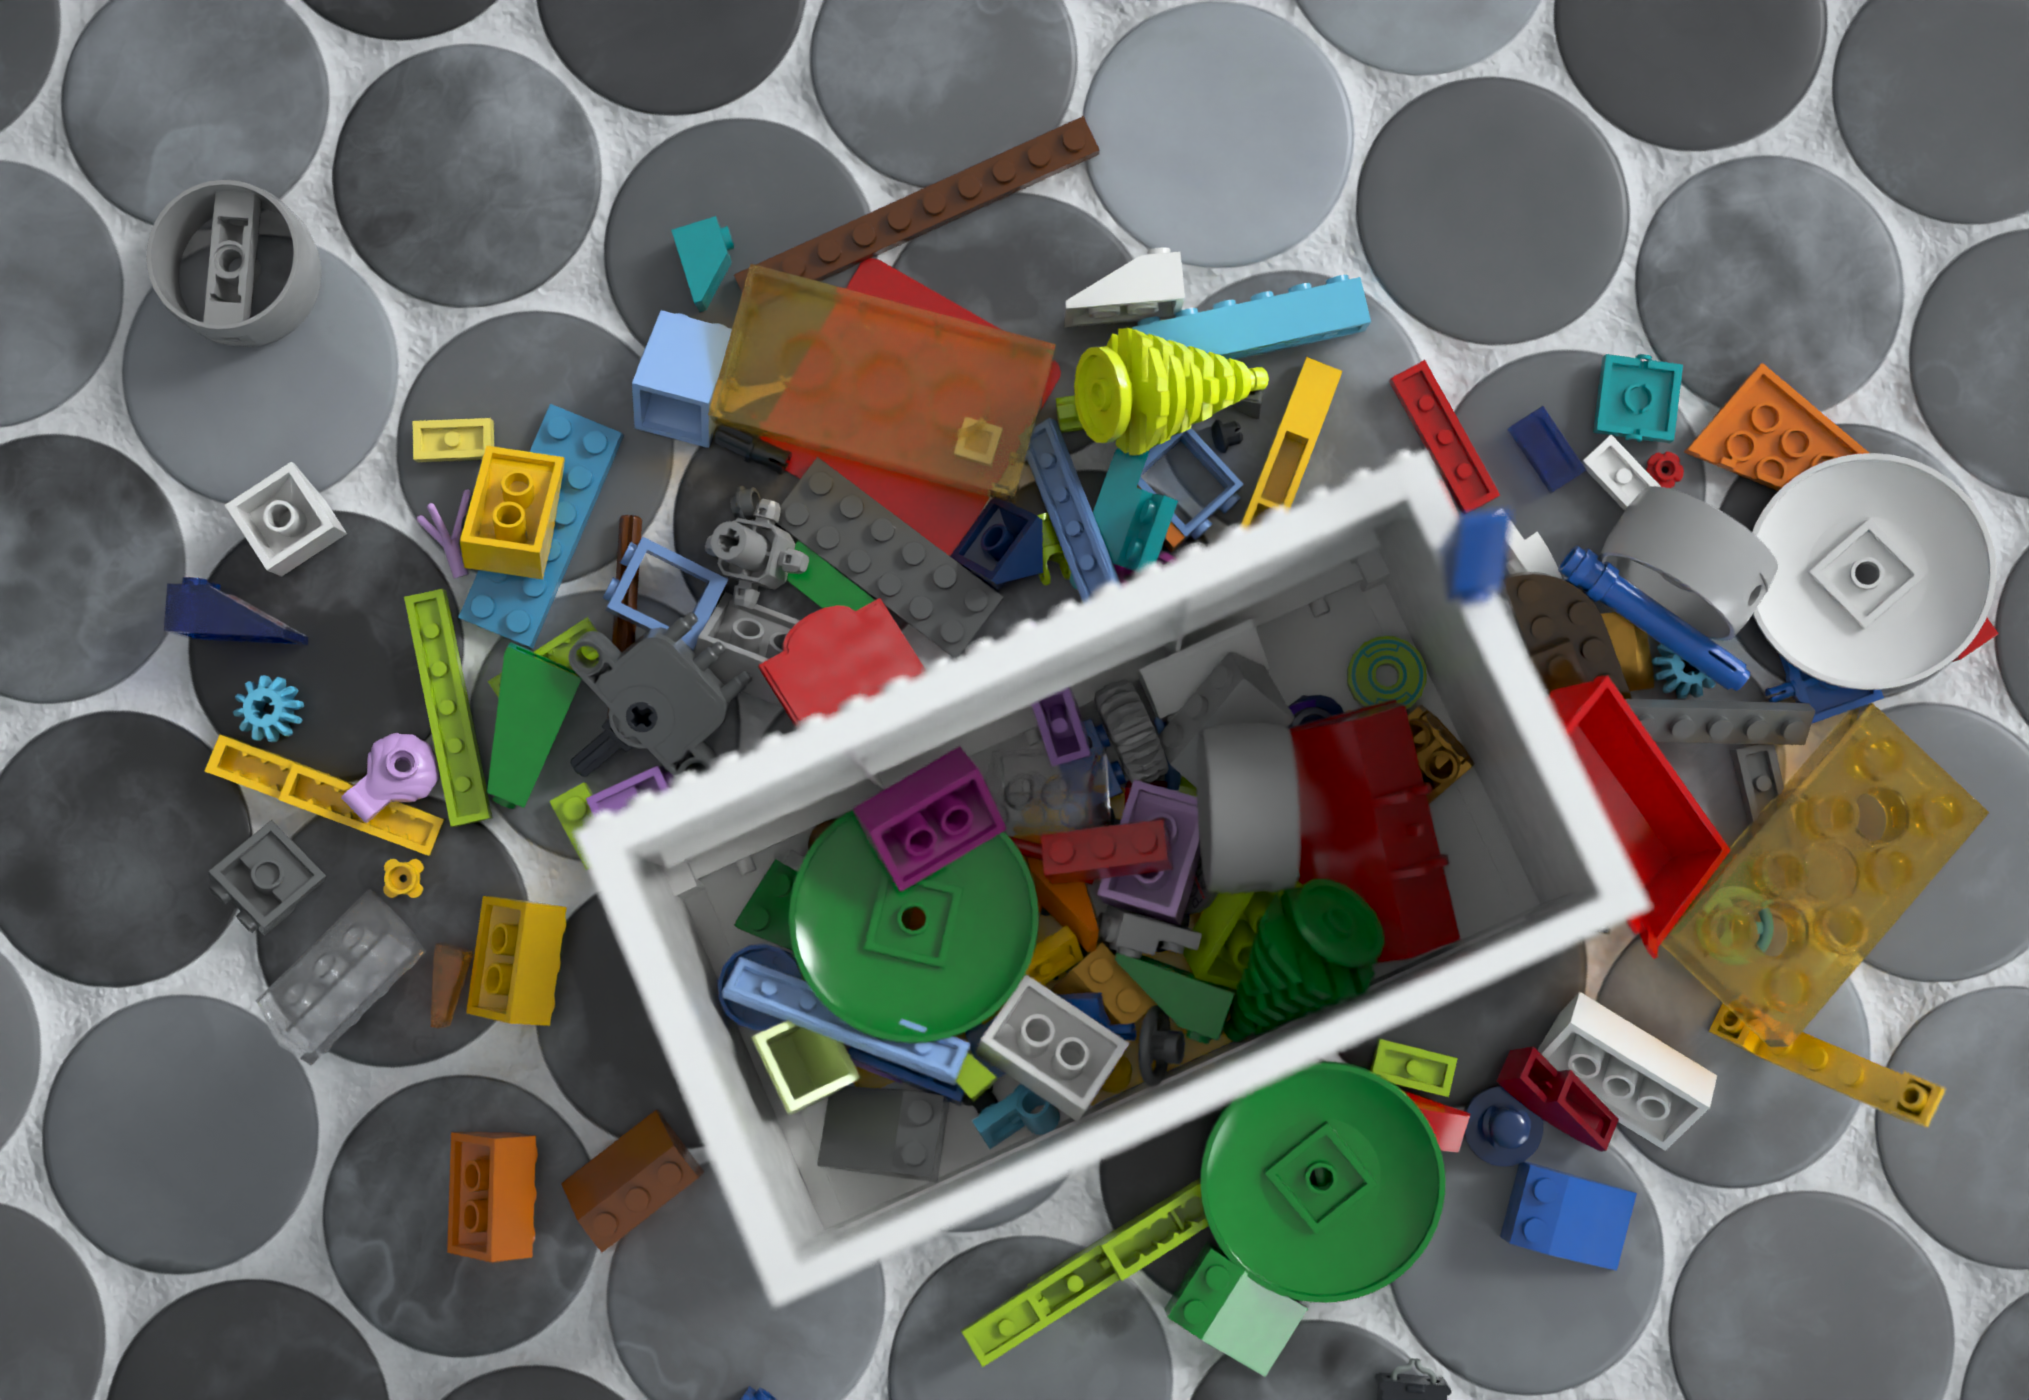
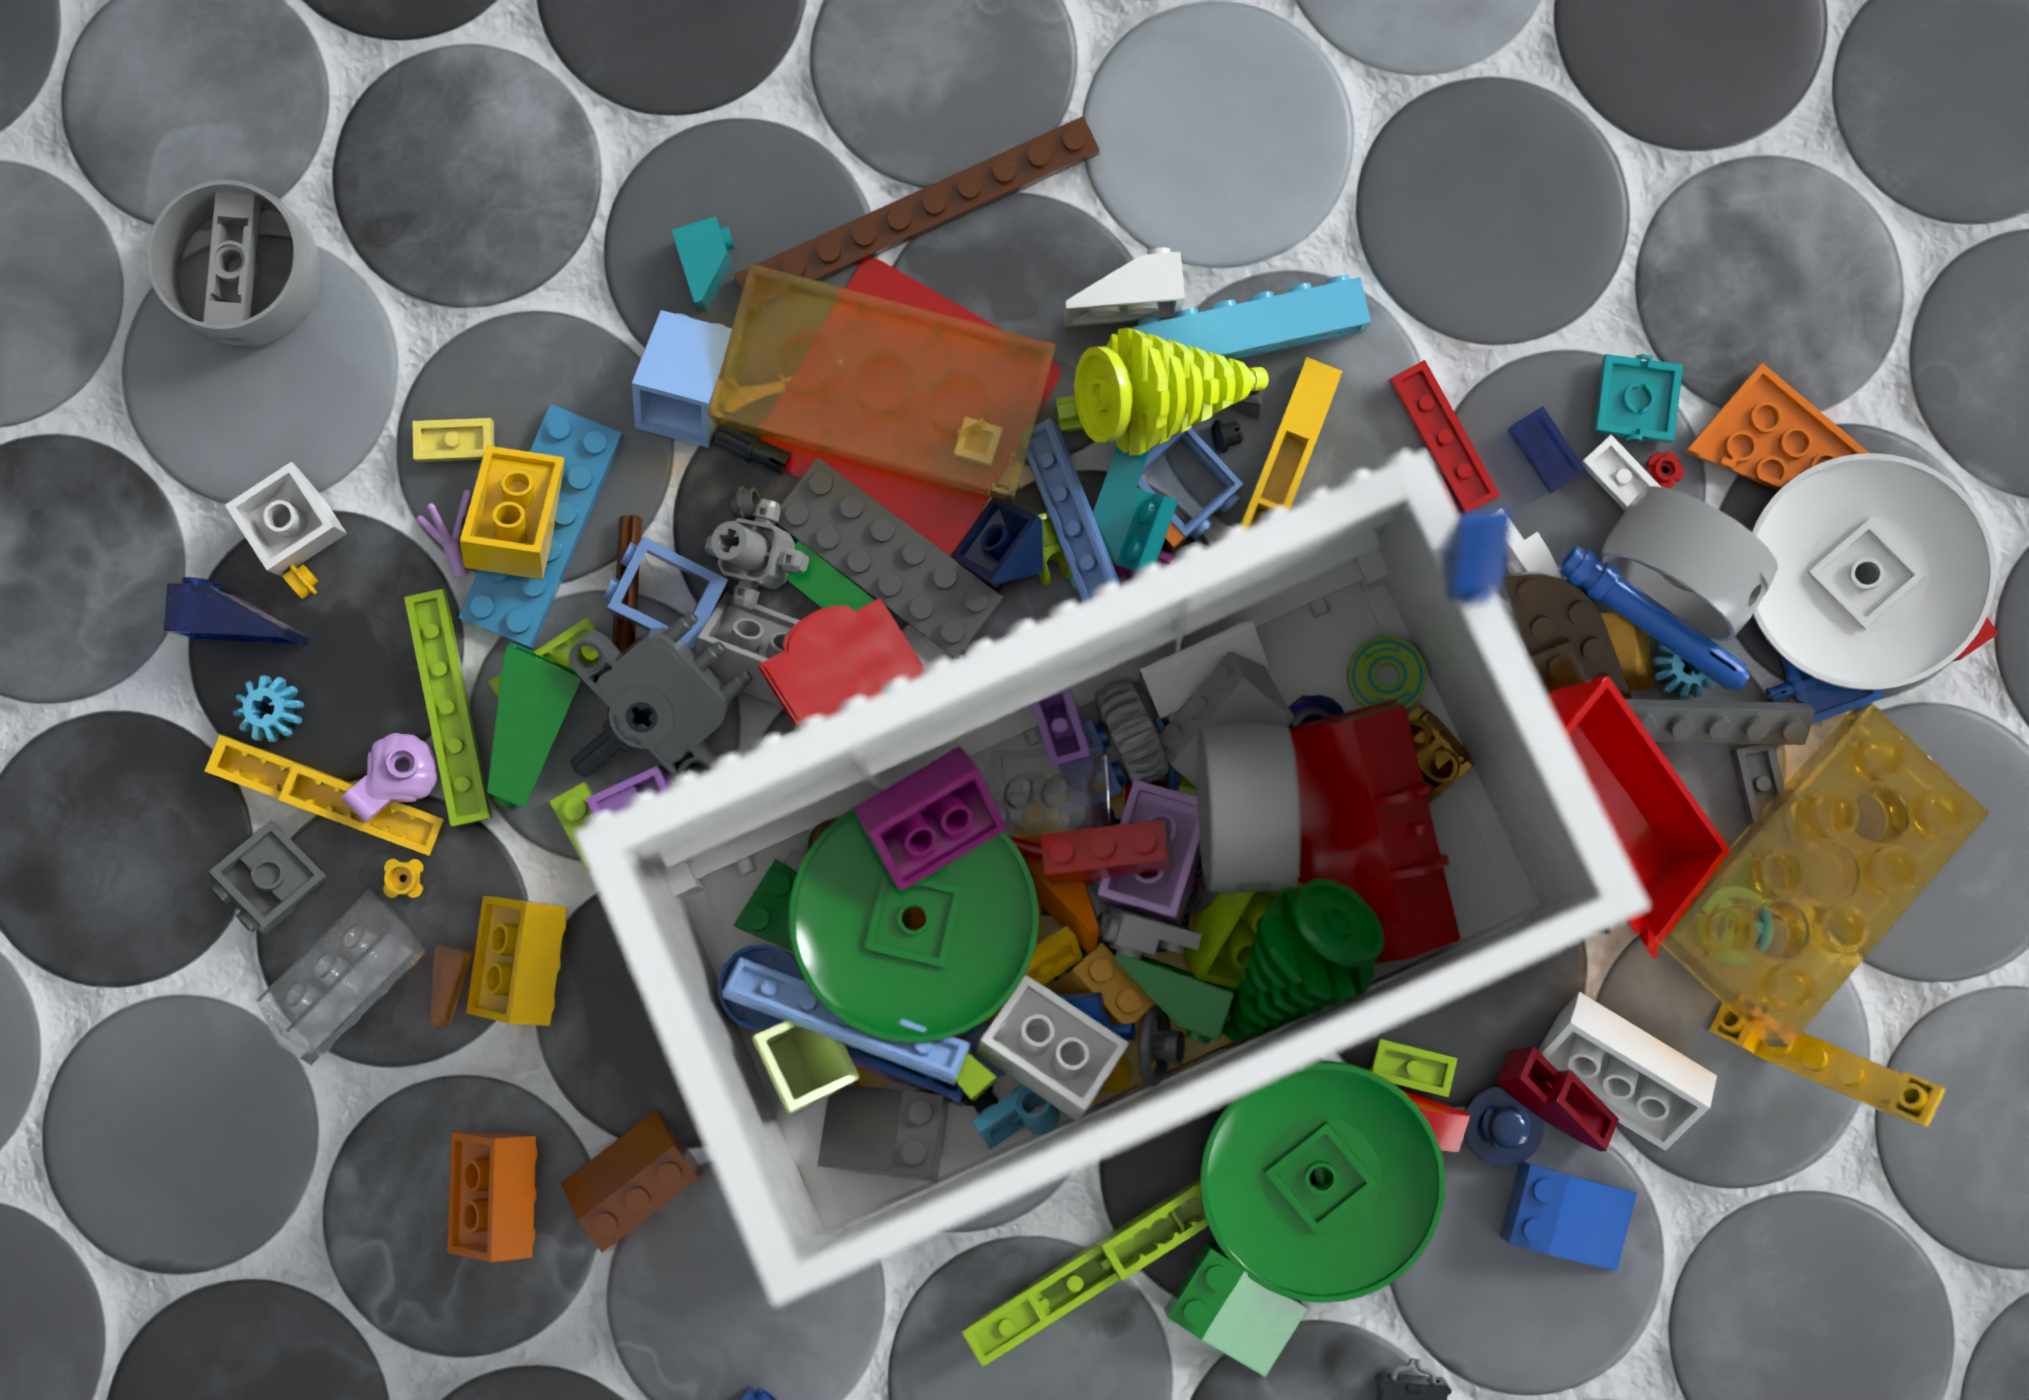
none -> yellow plate [282,564,319,599]

